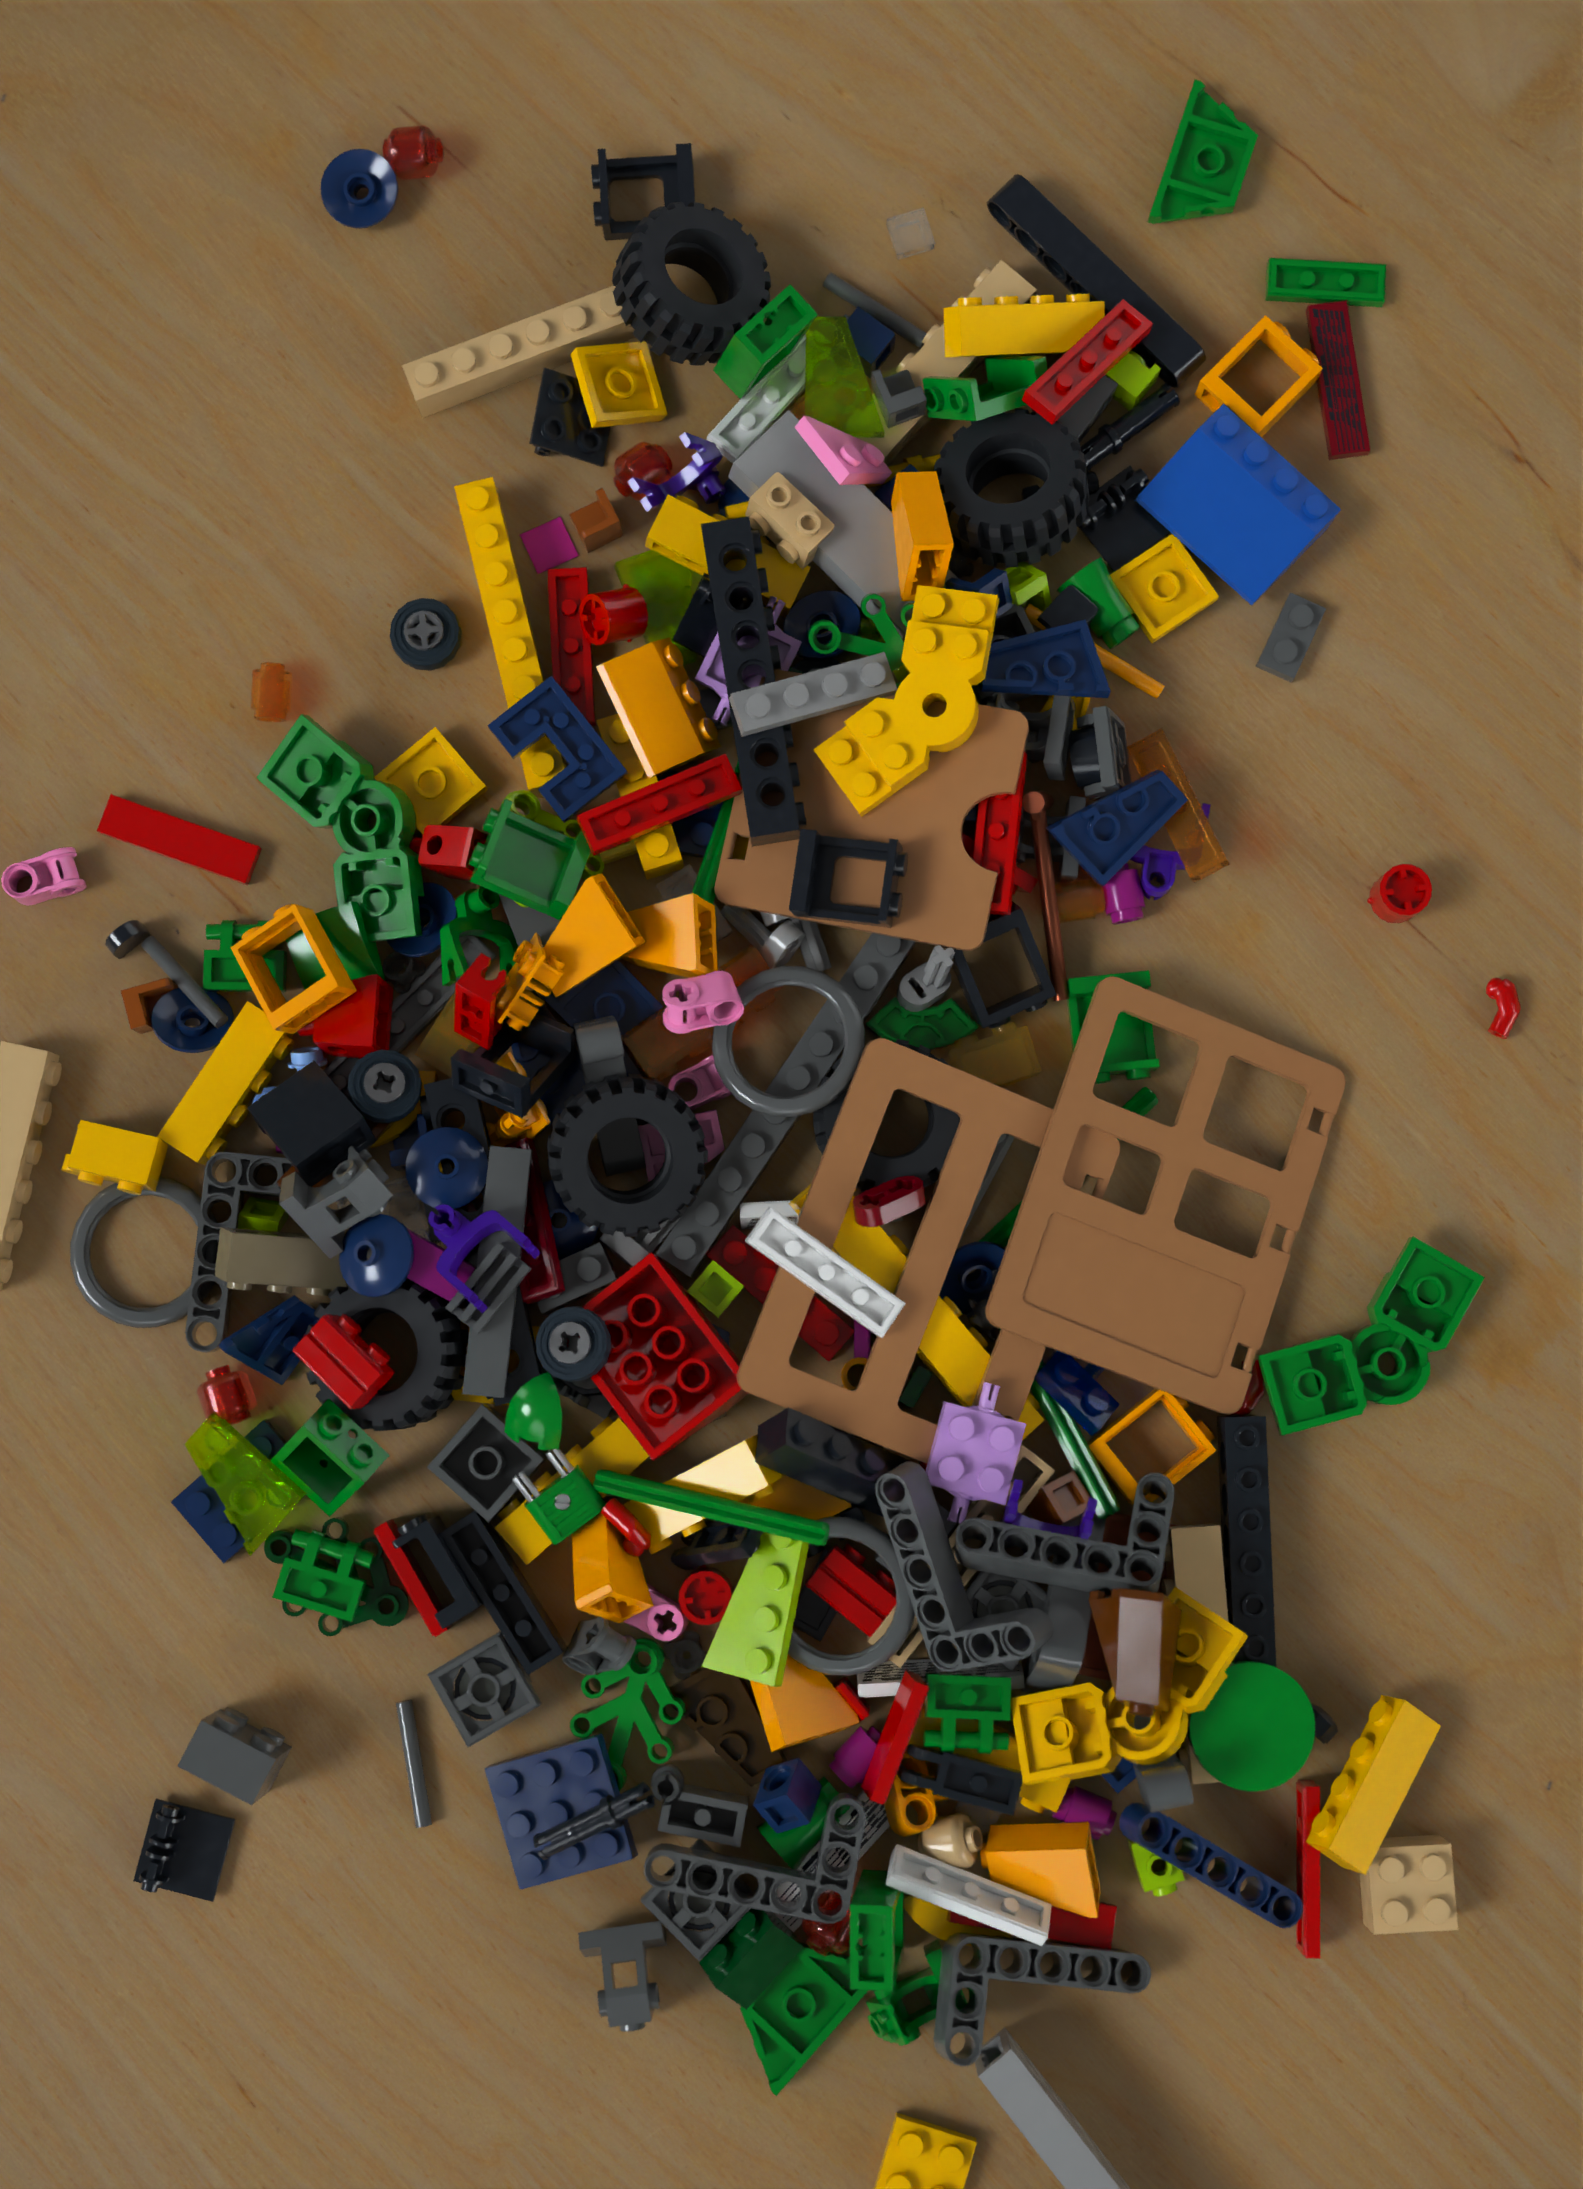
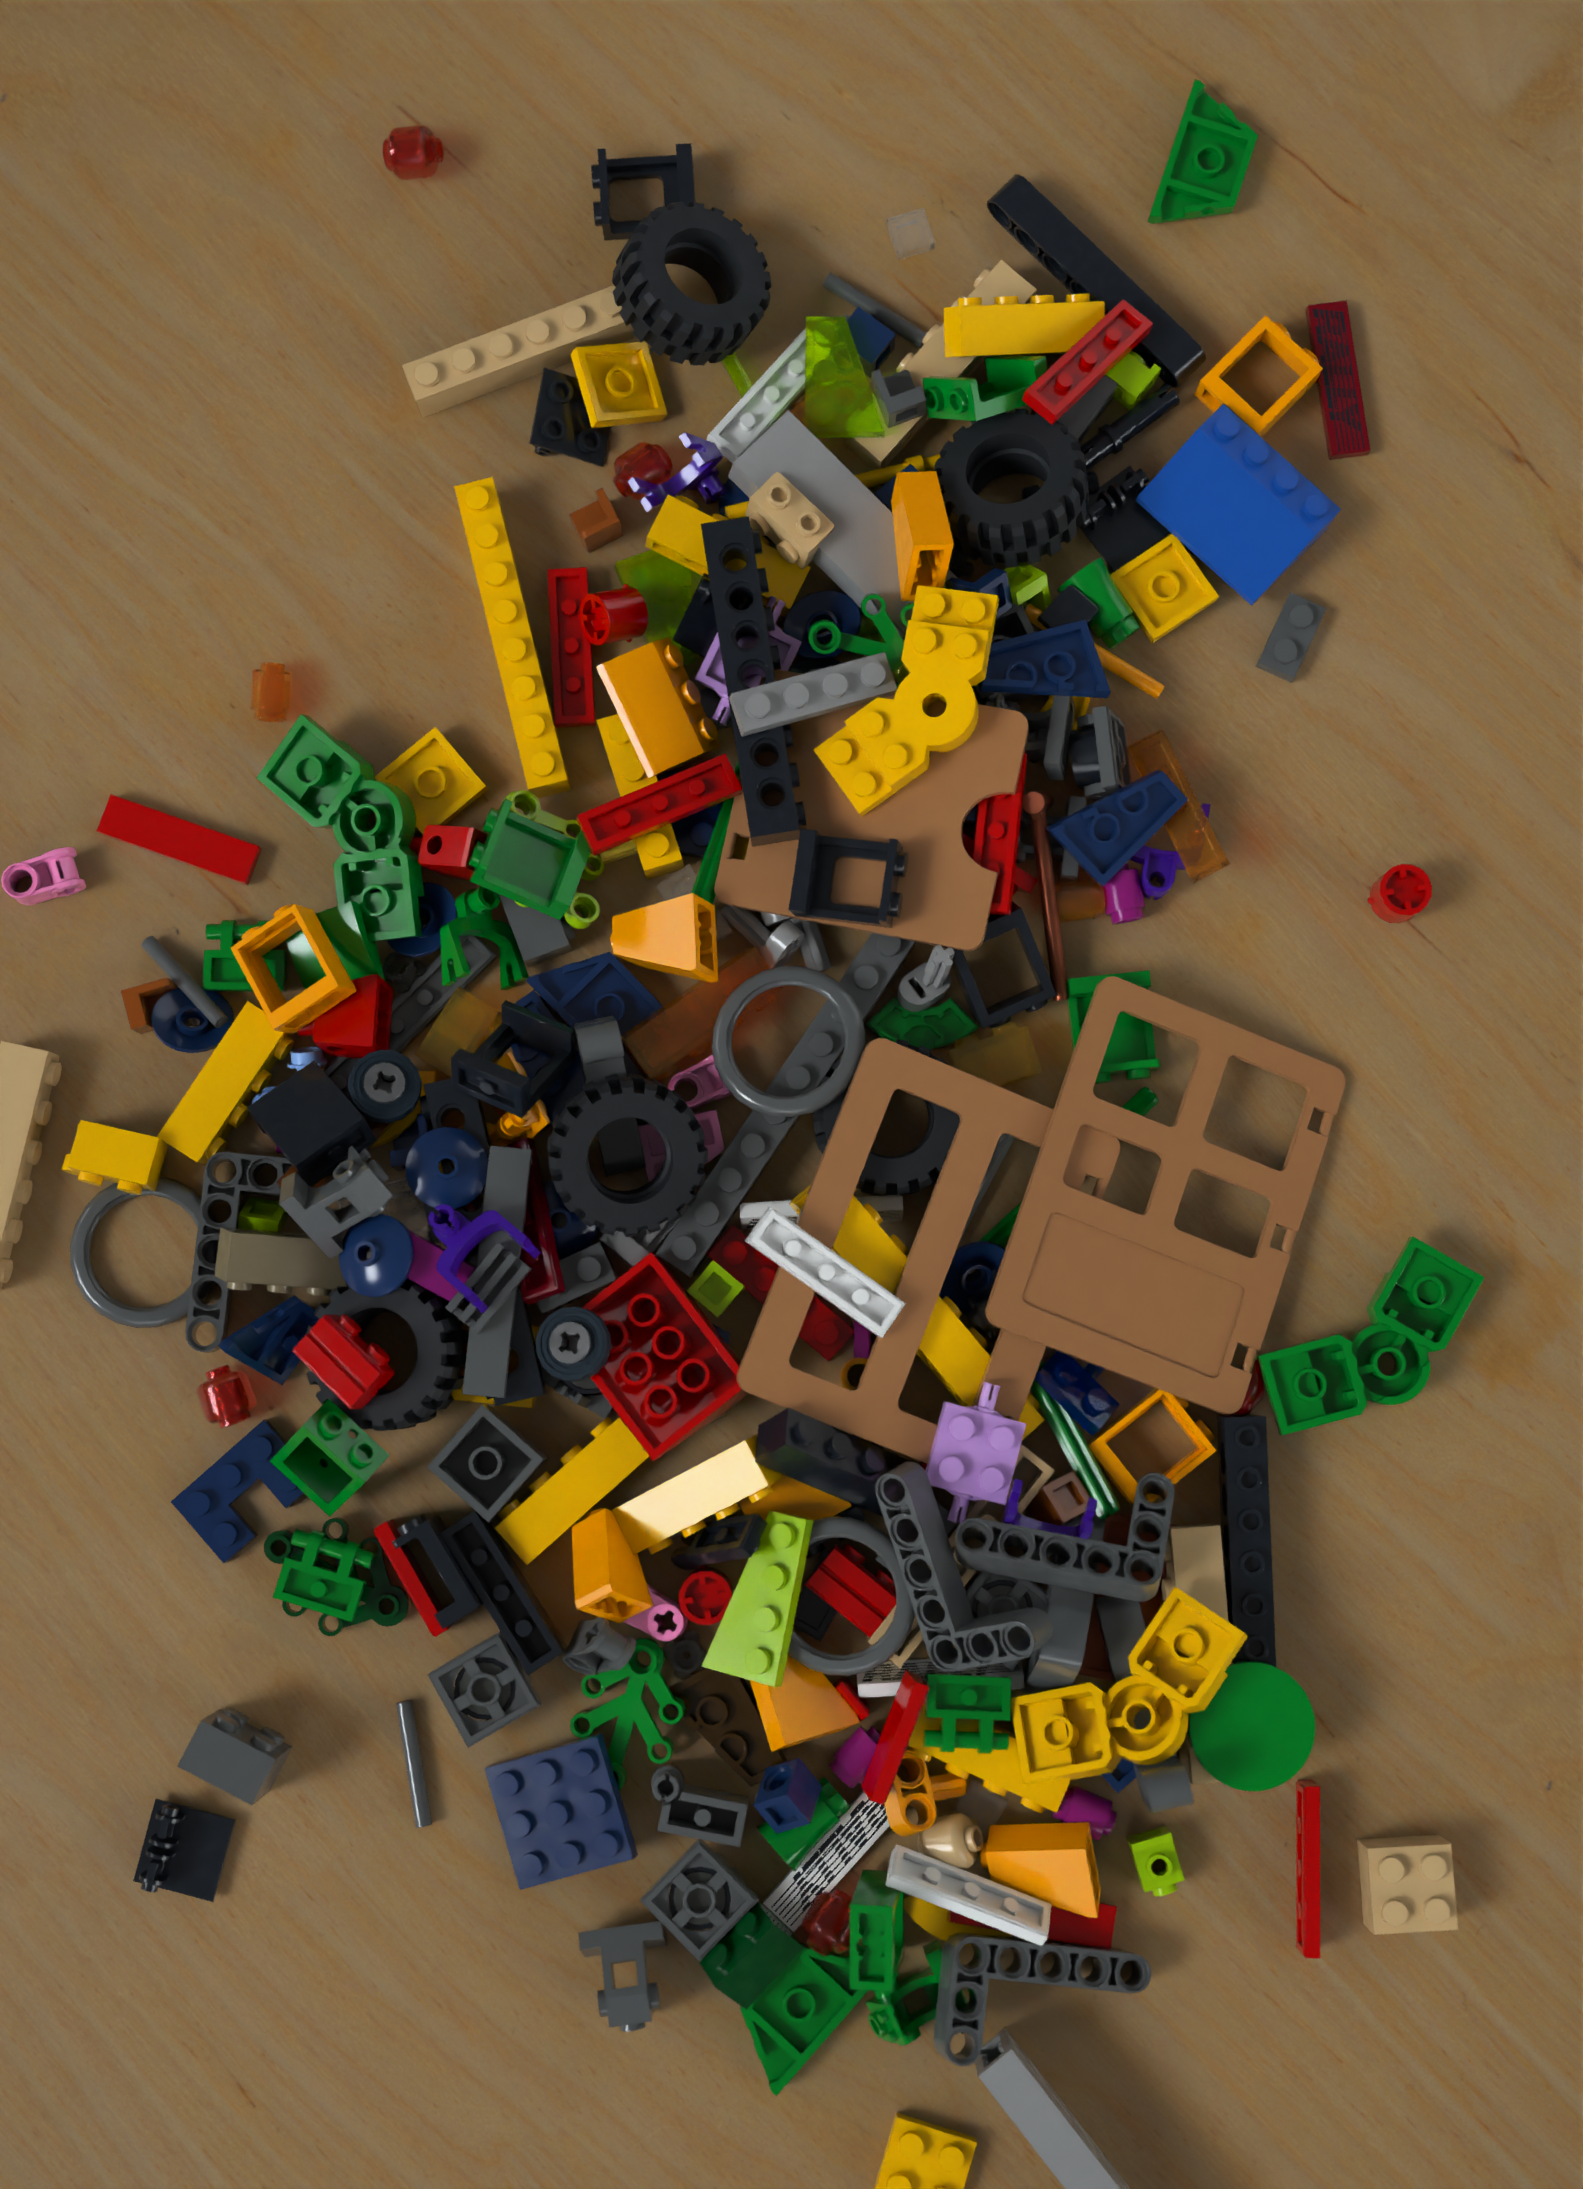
black tile [105,920,151,959] -> none
clear neon green wing [184,1411,306,1556] -> none
dark blue dish [320,149,398,229] -> none
black wheel [390,598,462,671] -> none
red hinge [454,953,506,1050] -> none
dark blue plate [487,676,628,823] -> none
light orange hinge [495,933,565,1031] -> none
green brick [504,1372,562,1450] -> none
green piece [512,1449,606,1545] -> none
dark pink sticker [520,517,578,574] -> none
black pin [533,1782,655,1860] -> none
light orange slope [540,873,645,997] -> none
green axle [593,1469,830,1546] -> none
red arm [601,1498,651,1557] -> none
dark grey beam [644,1793,865,1923] -> none
bright pink piece [662,971,744,1034] -> none
green window [713,284,818,399] -> none
bright pink wing [794,416,892,485] -> none
dark red beam [853,1176,925,1227] -> none
dark green tile [898,1365,932,1408] -> none
black hinge [900,1744,1023,1816] -> none
reddish brown slope [1089,1588,1182,1717] -> none
dark blue beam [1119,1802,1303,1929] -> none
green tile [1265,258,1386,307] -> none
yellow brick [1306,1695,1441,1875] -> none
black tile [1311,1703,1338,1744] -> none
red arm [1486,977,1521,1039] -> none

